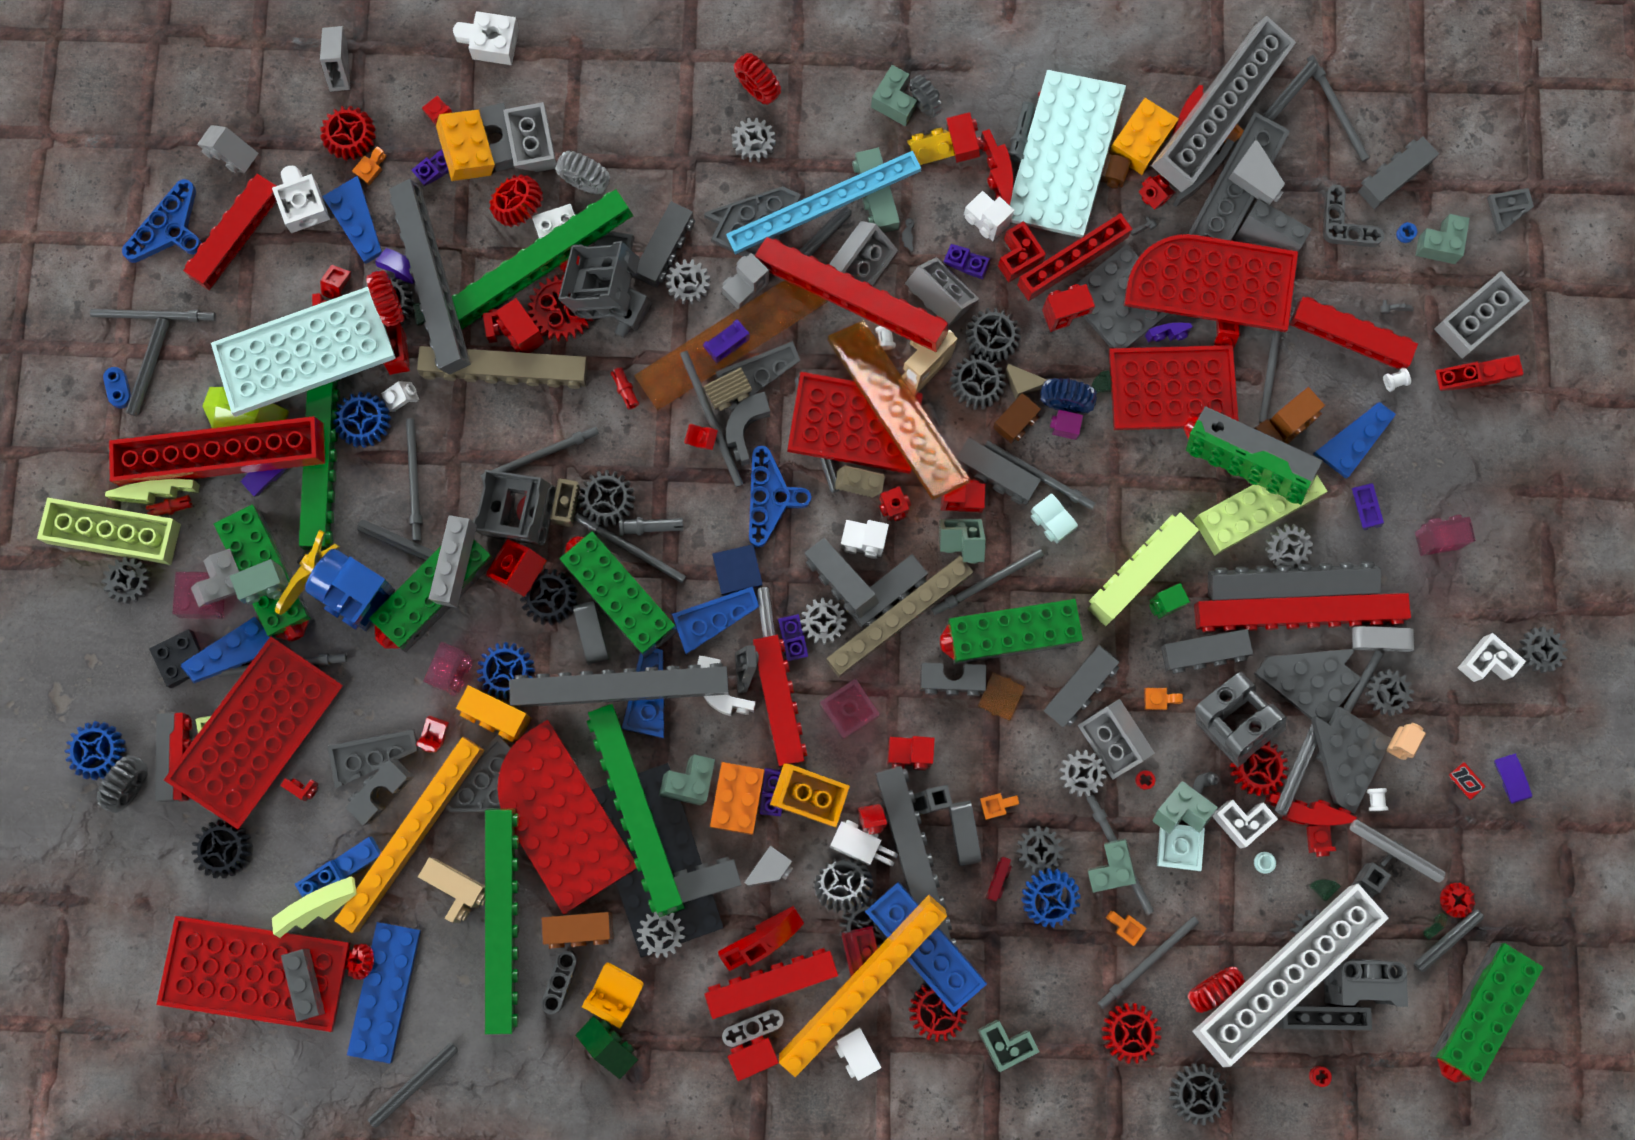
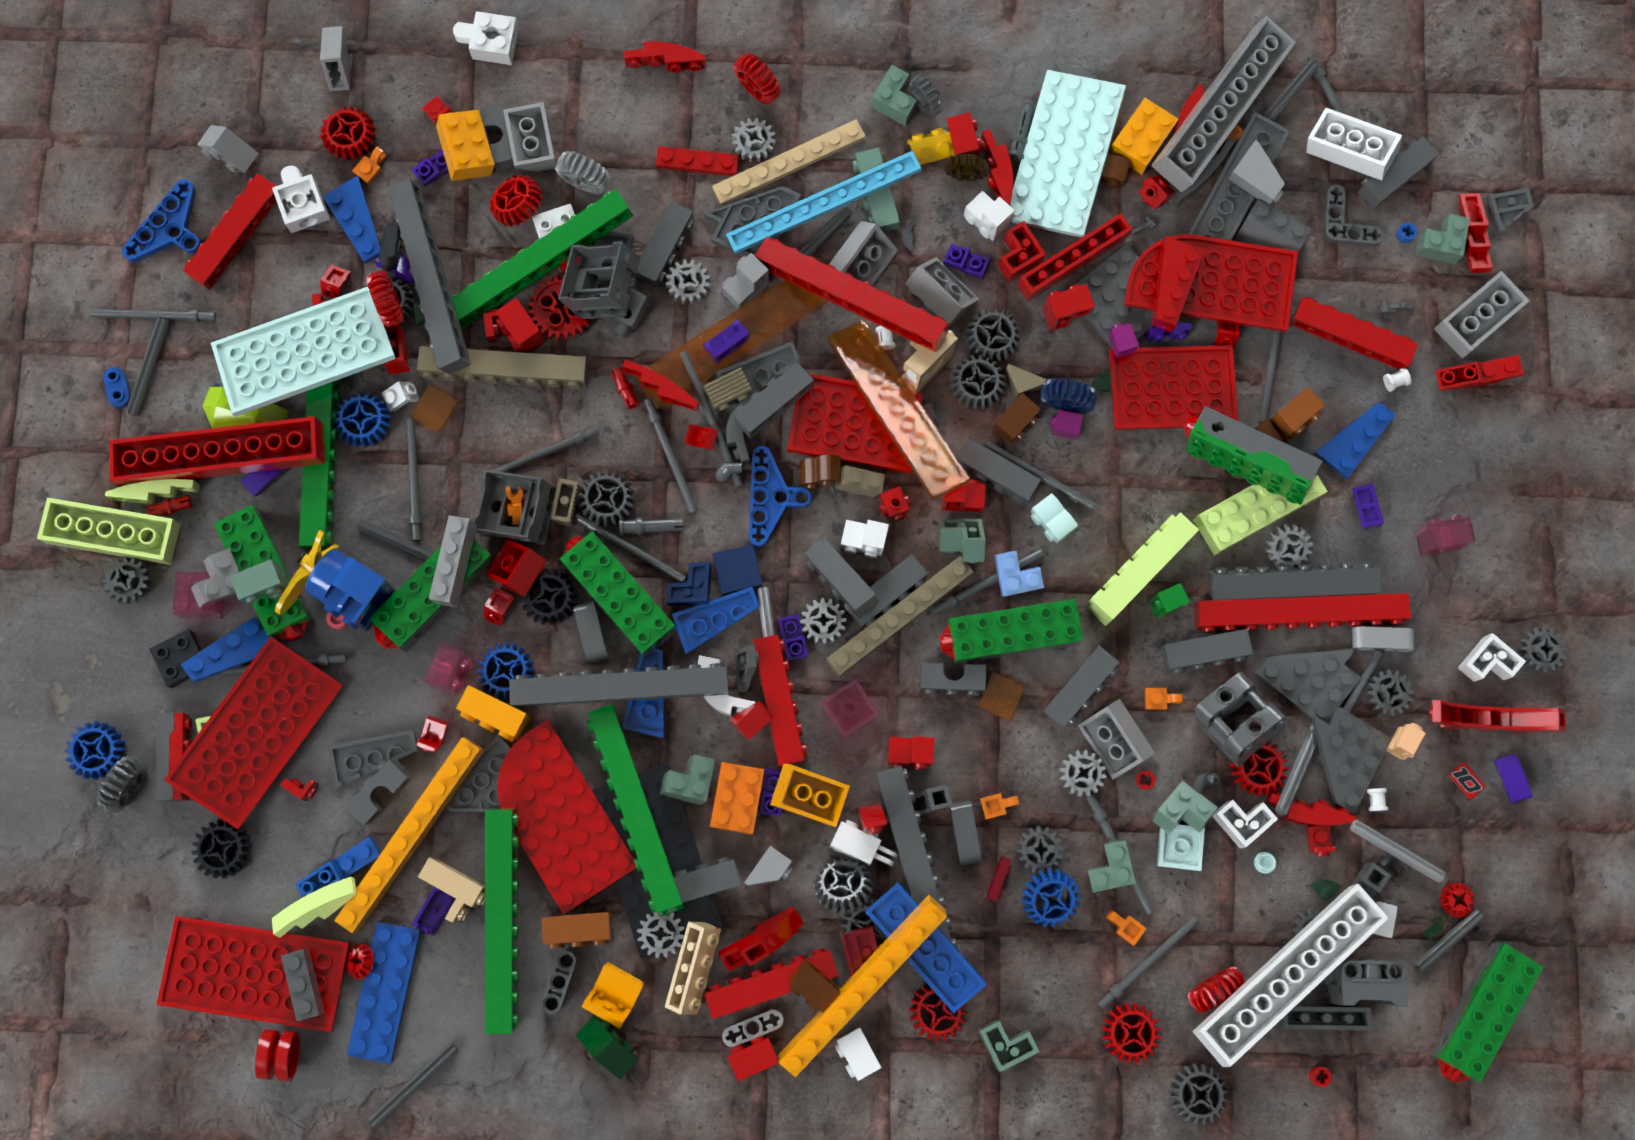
none -> red wheel [255,1029,301,1082]
none -> coral tile [326,612,347,630]
none -> black piece [379,223,401,272]
none -> clear orange piece [410,385,459,433]
none -> dark purple hinge [411,886,456,936]
none -> red bracket [483,588,515,626]
none -> orange plate [506,485,523,524]
none -> red slope [622,359,699,412]
none -> red slope [624,41,706,73]
none -> dark grey bar [644,398,698,514]
none -> red plate [656,146,739,176]
none -> tan brick [665,921,721,1015]
none -> dark blue plate [666,562,712,606]
none -> tan plate [712,119,866,206]
none -> dark grey arm [715,462,743,482]
none -> red slope [729,701,773,740]
none -> dark grey brick [733,362,814,439]
none -> reddish brown brick [788,959,841,1013]
none -> reddish brown brick [800,454,841,490]
none -> dark brown gear [944,153,989,182]
none -> light blue plate [994,551,1044,596]
none -> magenta brick [1108,323,1139,358]
none -> red wedge [1151,236,1204,332]
none -> white brick [1306,108,1402,180]
none -> white sticker [1373,902,1397,938]
none -> red arch [1430,700,1566,733]
none -> red slope [1459,193,1493,273]

